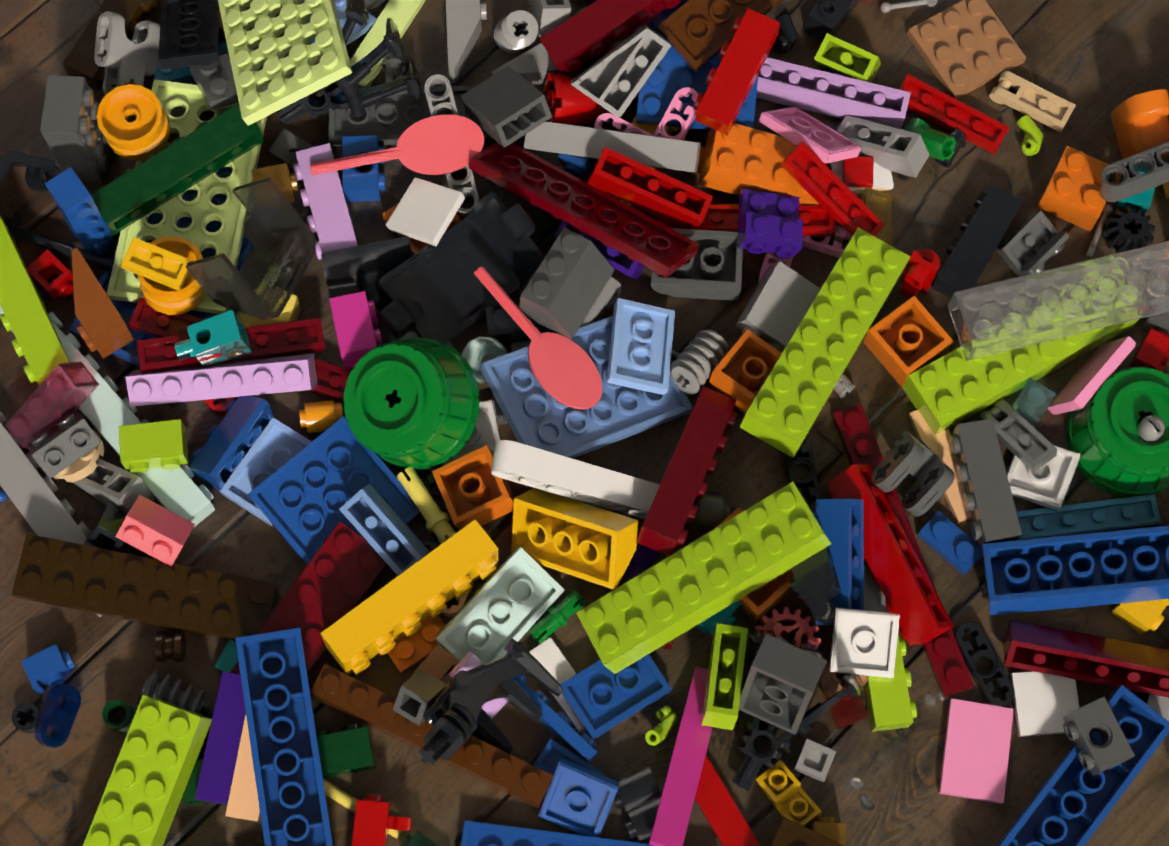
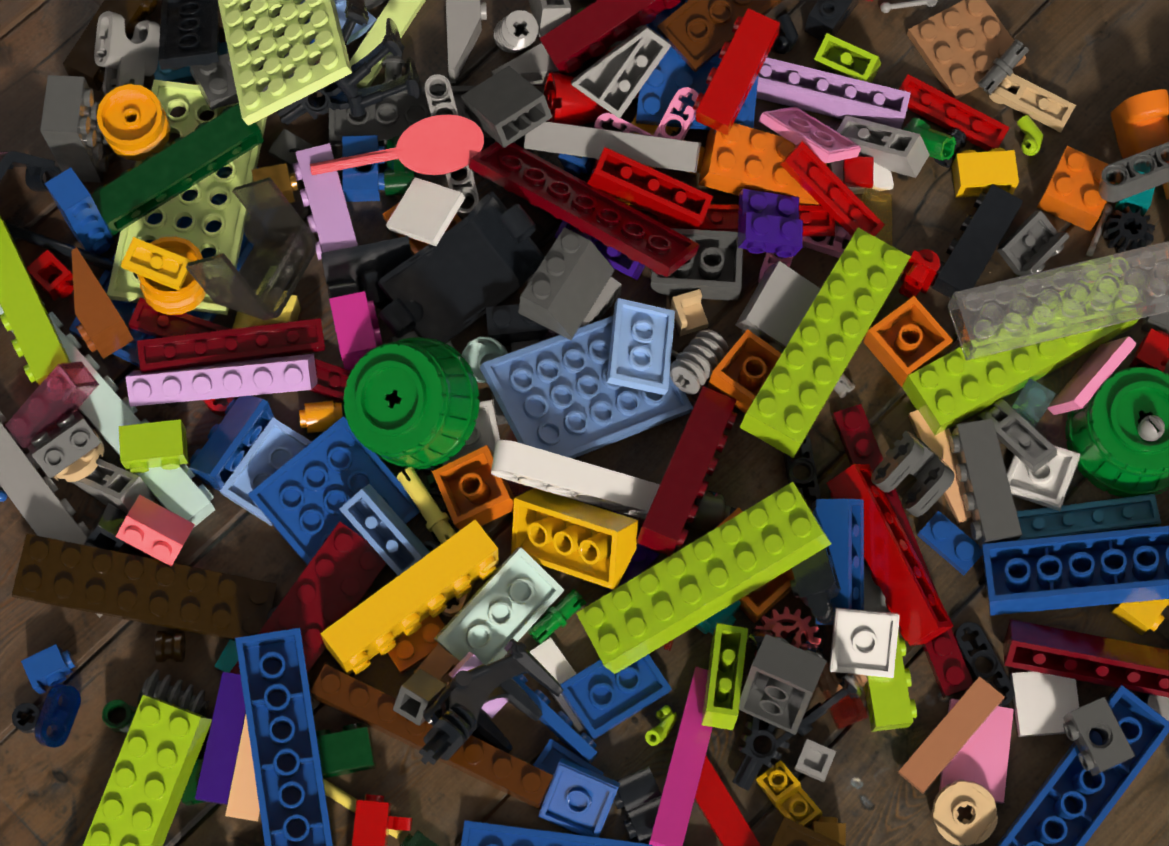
teal torso [174,310,252,365] -> none
coral piece [474,266,603,409] -> none
none -> dark green piece [384,136,415,195]
none -> tan panel [670,289,709,336]
none -> nougat tile [898,676,1005,794]
none -> tan plate [931,780,998,846]
none -> yellow brick [952,148,1019,197]
none -> dark grey pin [977,39,1030,95]

